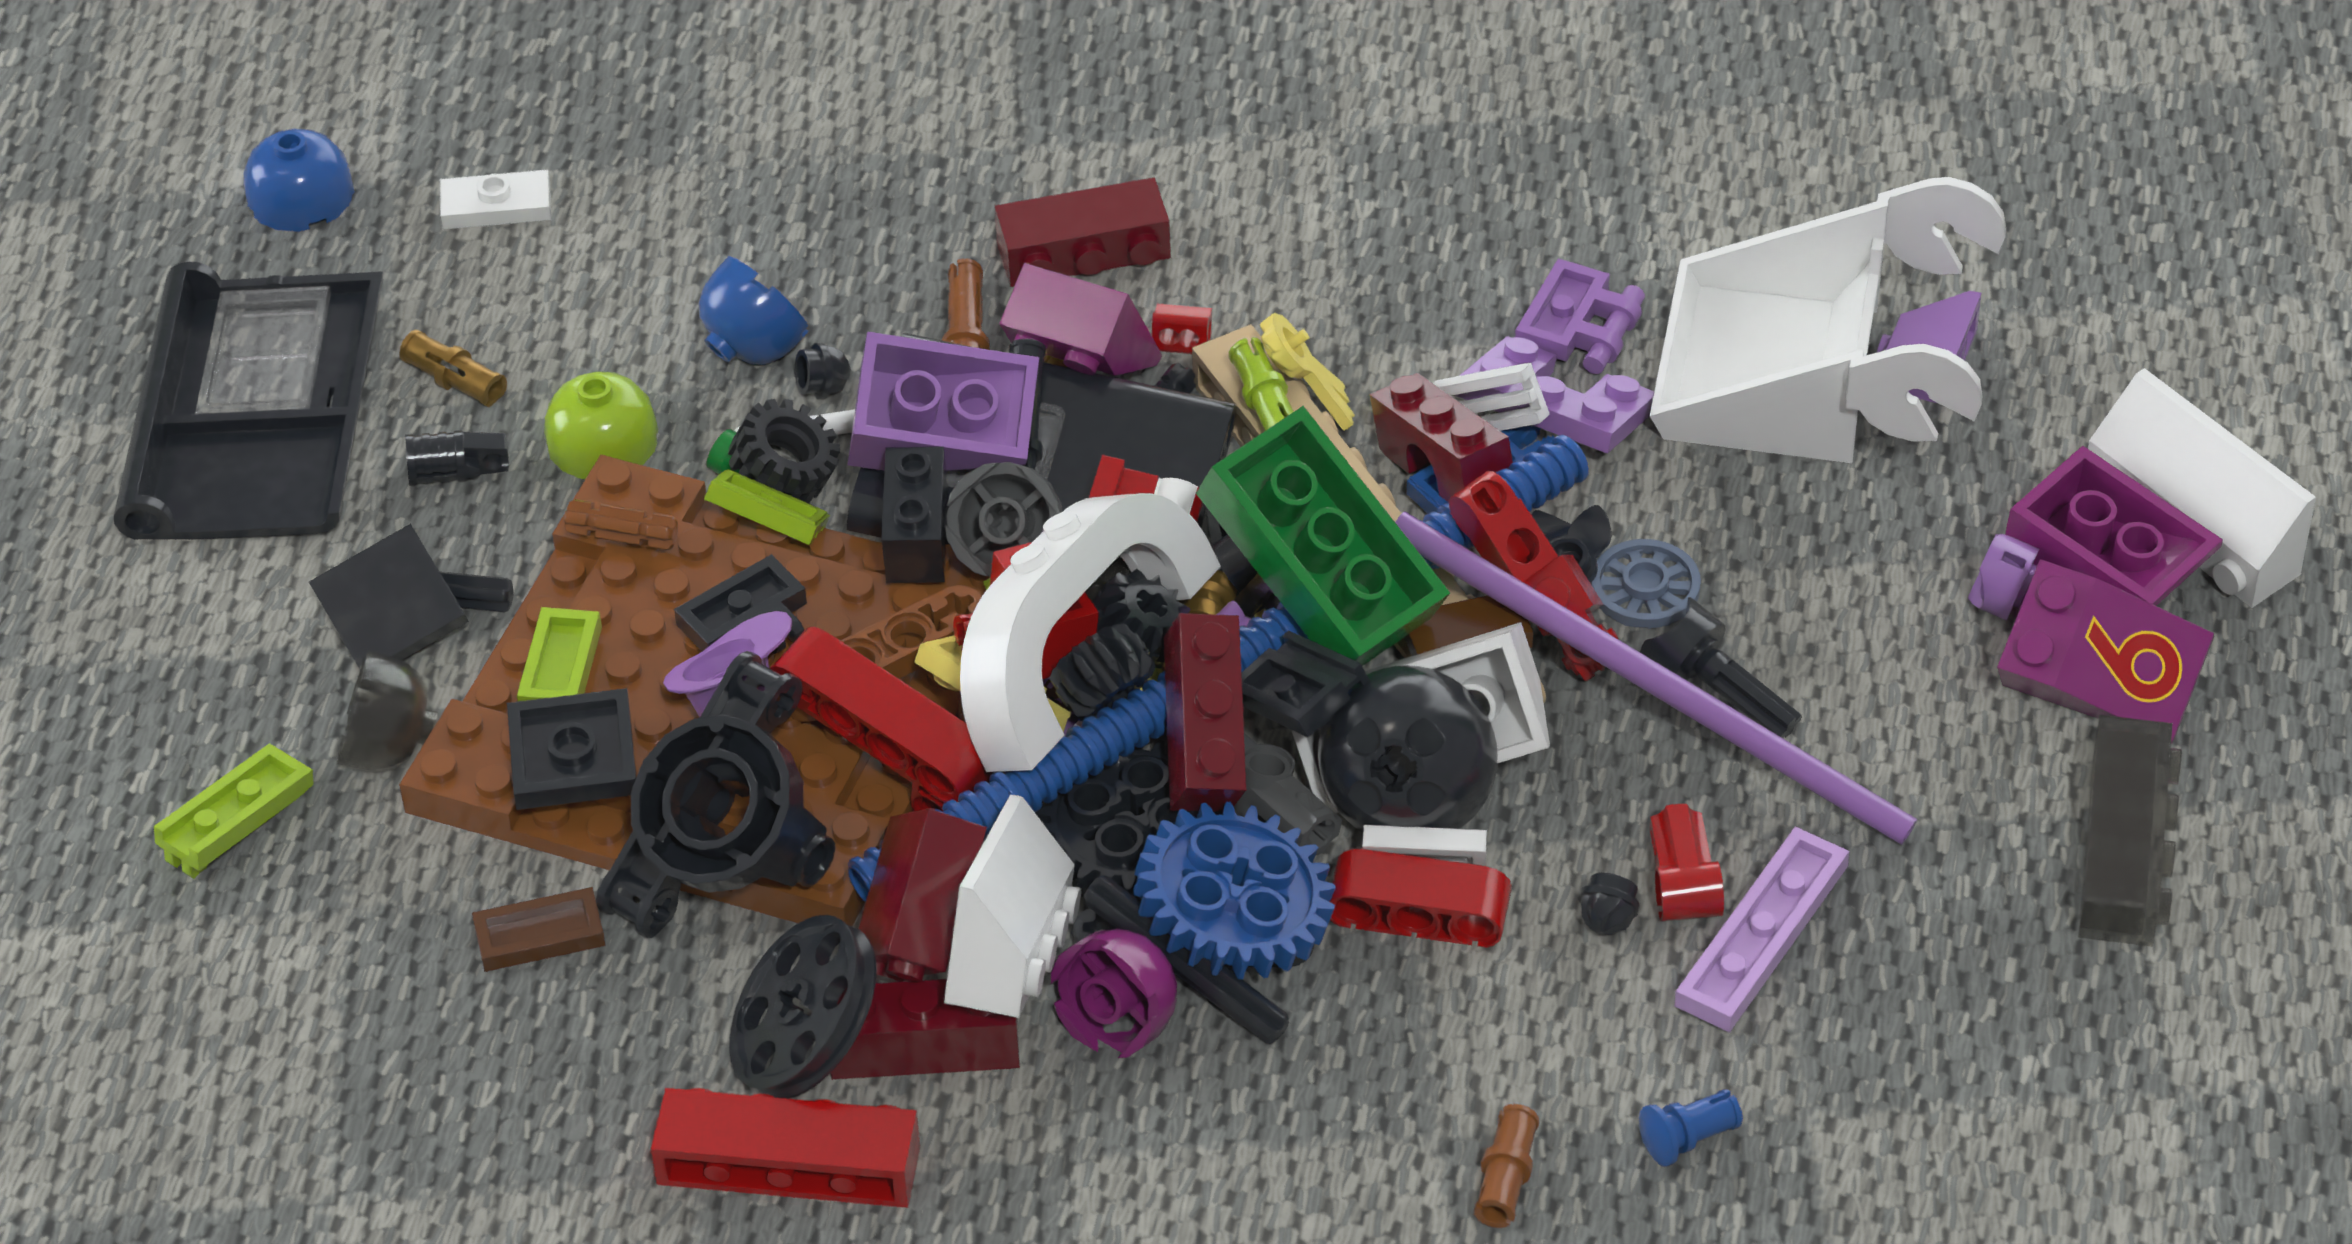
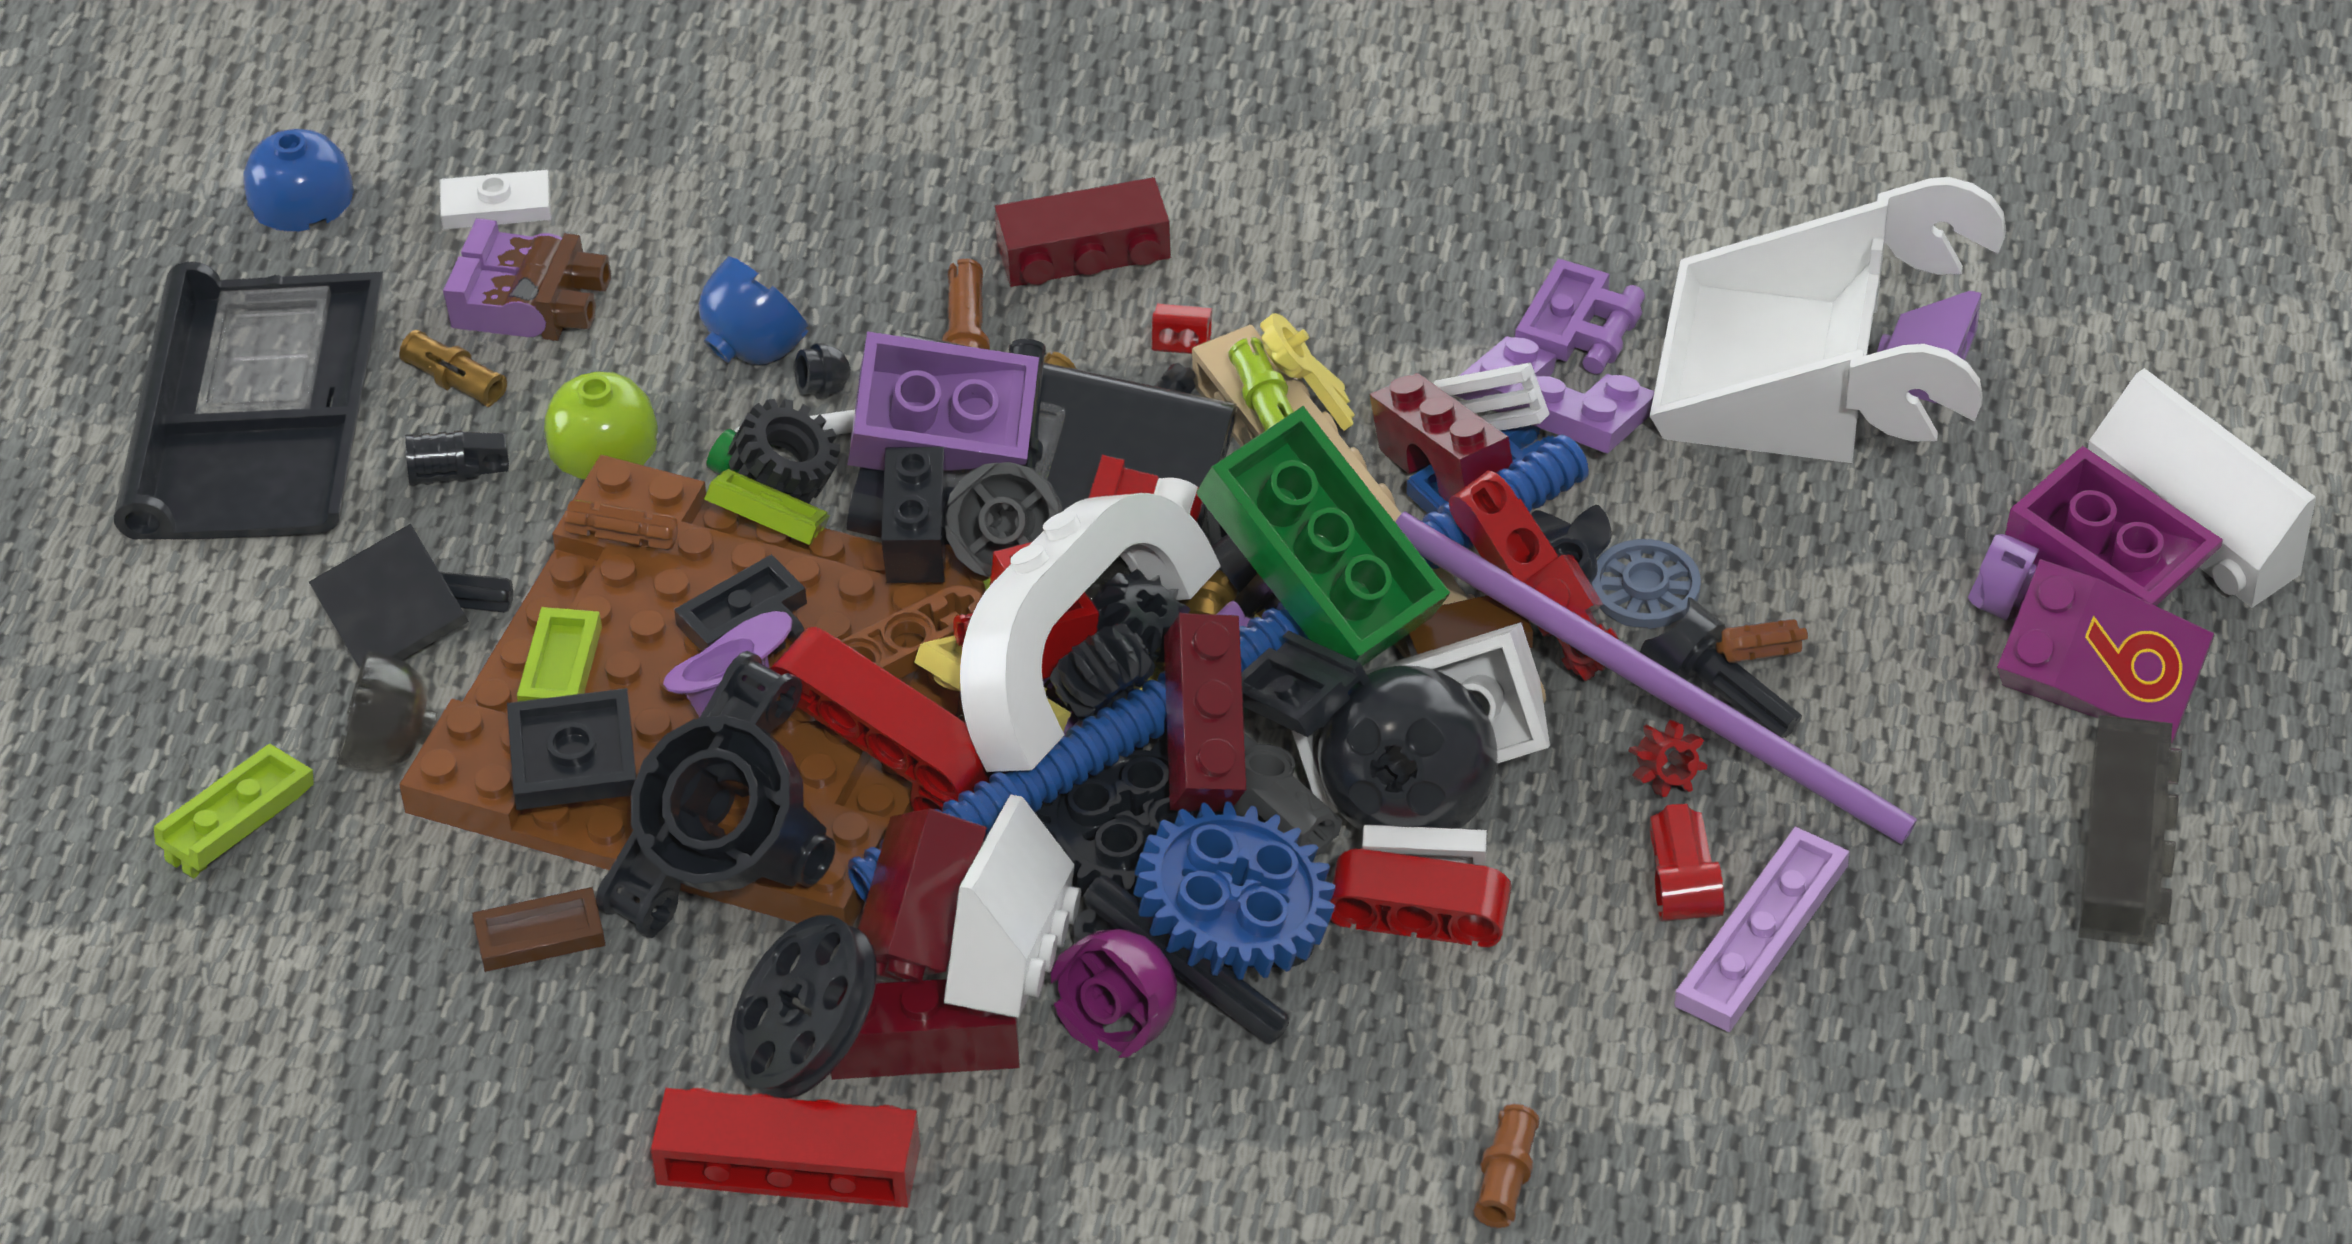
slope [999,263,1162,376] -> none
black plate [1578,873,1640,935] -> none
blue pin [1639,1089,1743,1167] -> none
none -> hips [443,218,611,341]
none -> red gear [1628,719,1708,797]
none -> dark orange axle [1716,619,1808,663]

